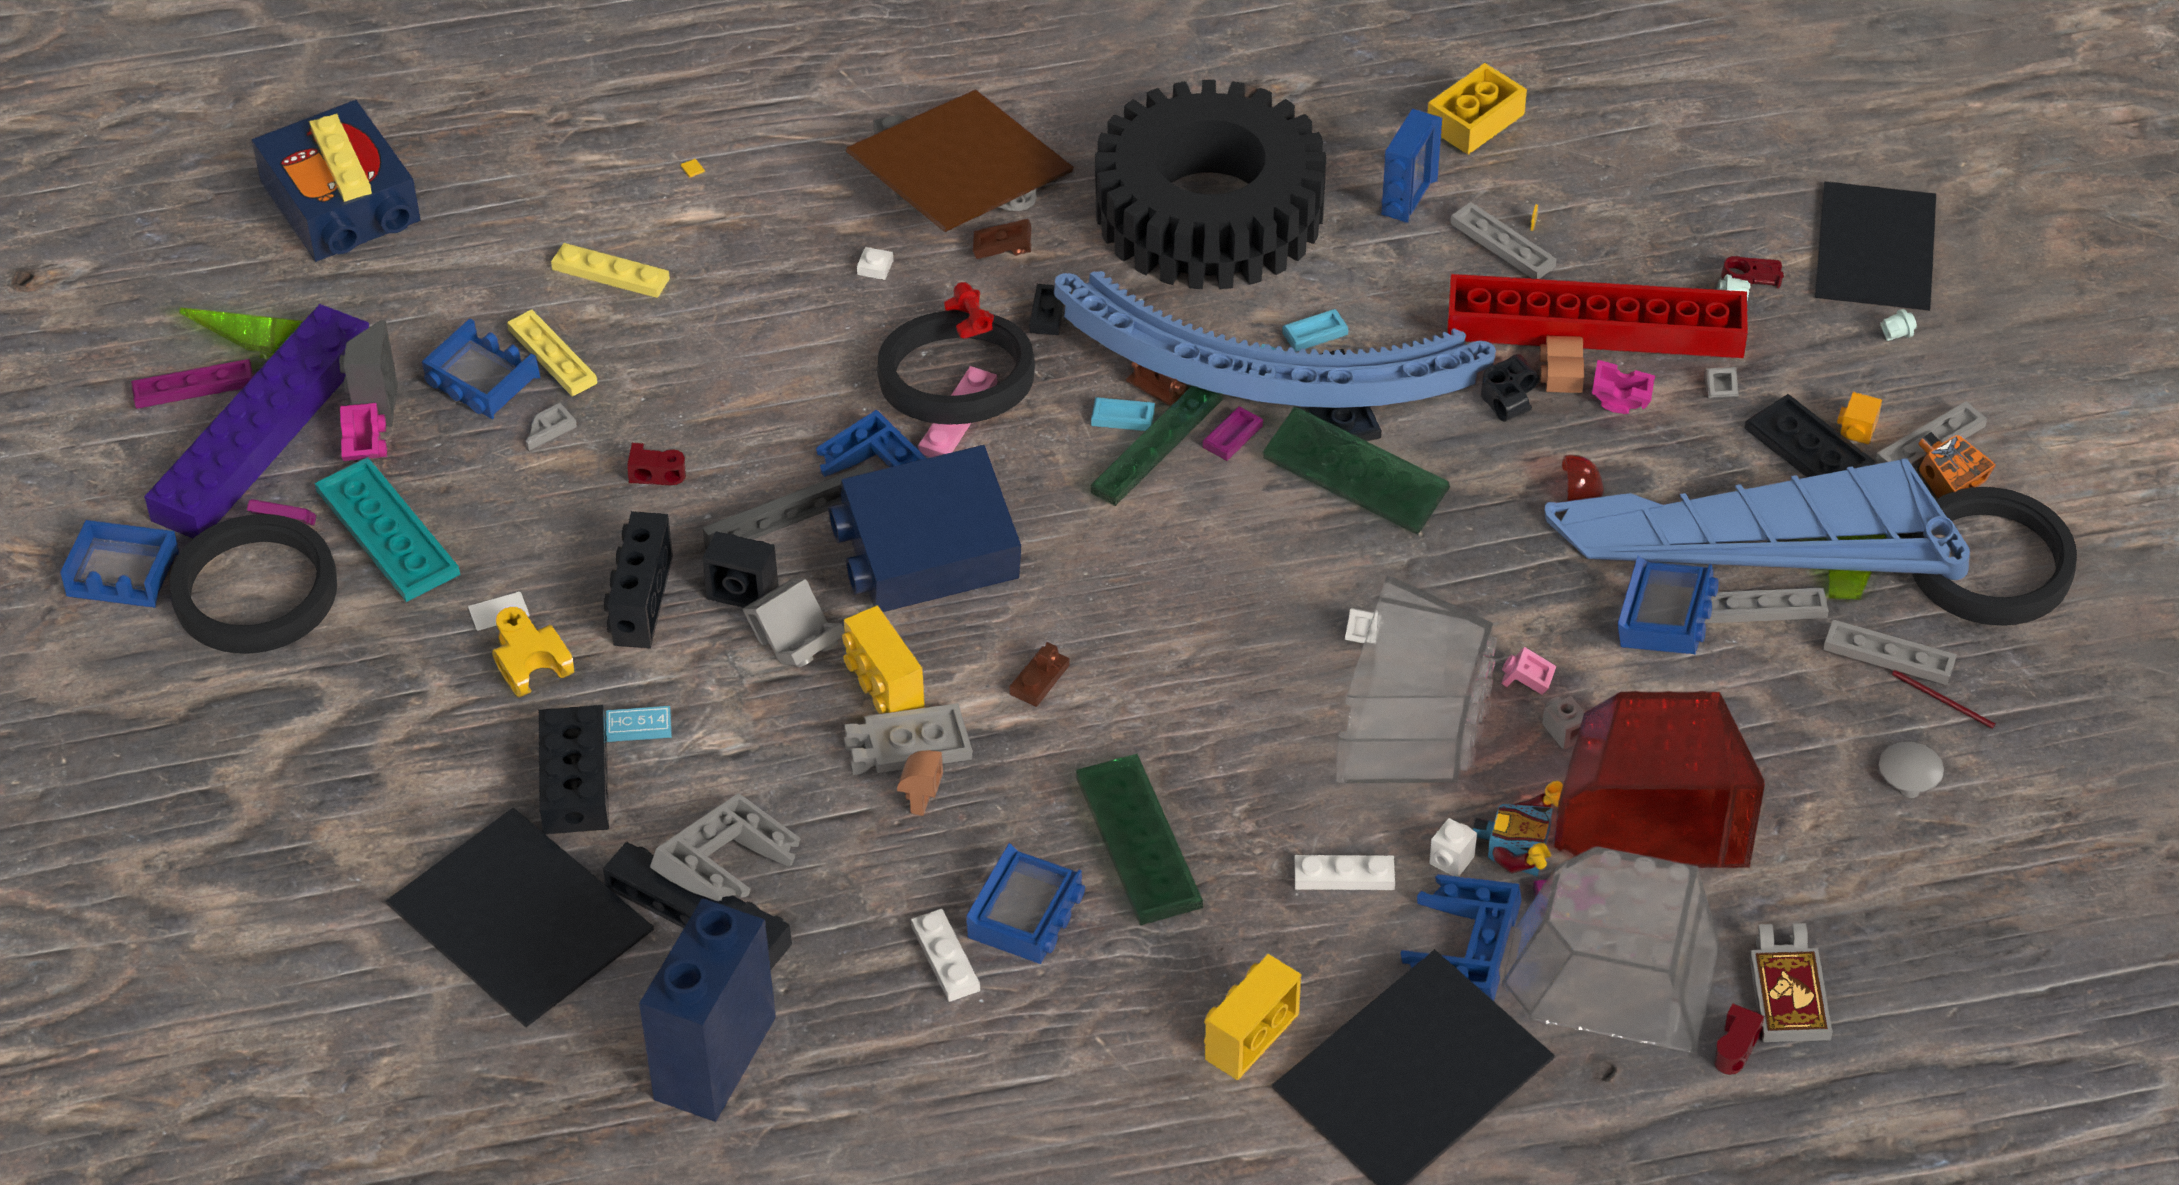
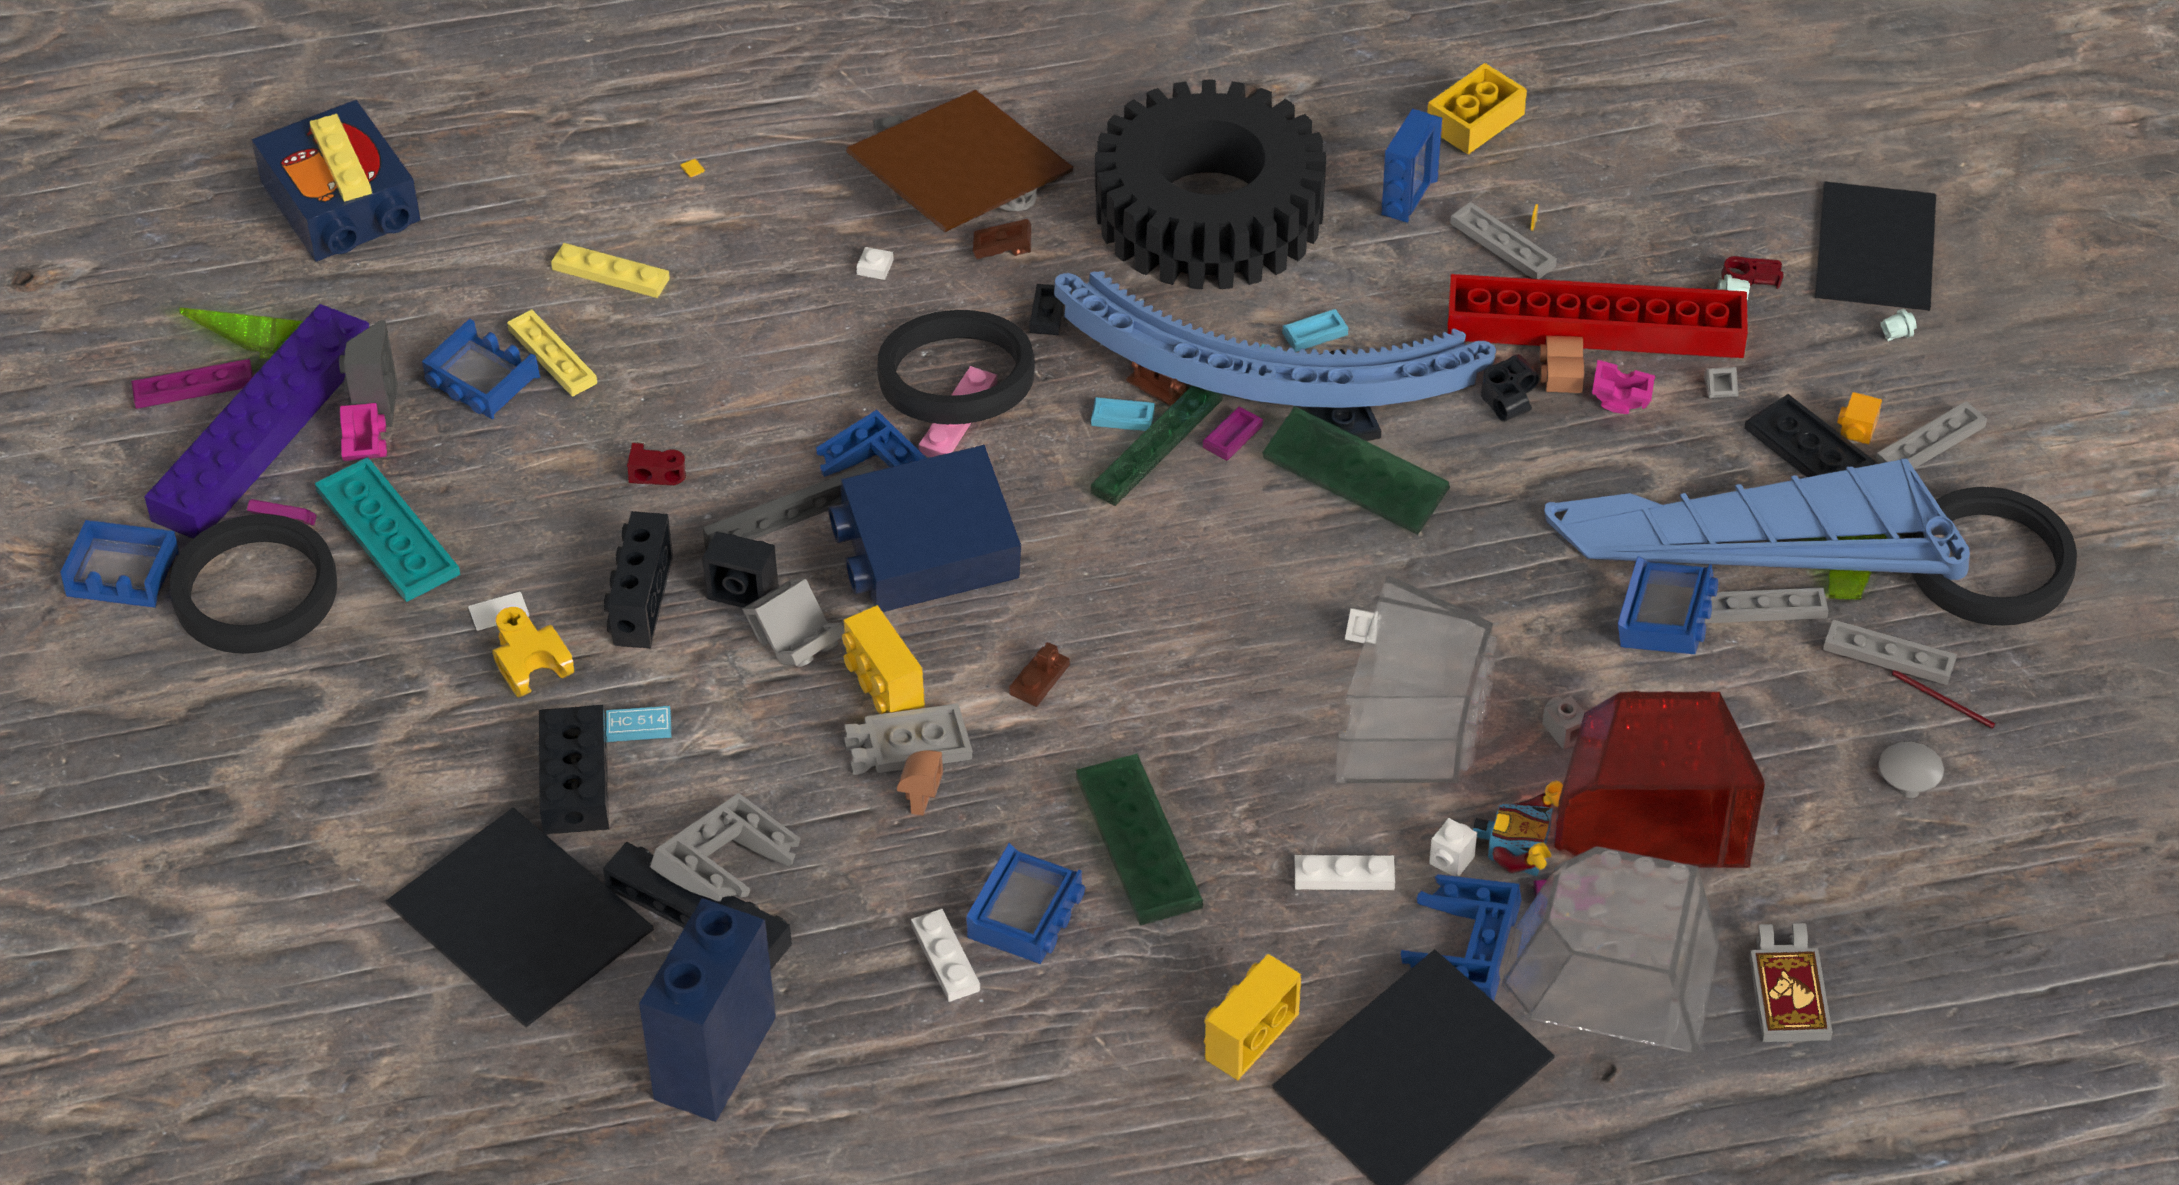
light grey tile [526,403,577,451] -> none
red piece [944,282,994,339] -> none
bright pink bracket [1501,647,1556,695] -> none
clear red helmet [1562,454,1604,501] -> none
dark red leg [1714,1003,1764,1075] -> none
torso [1918,432,1995,498] -> none

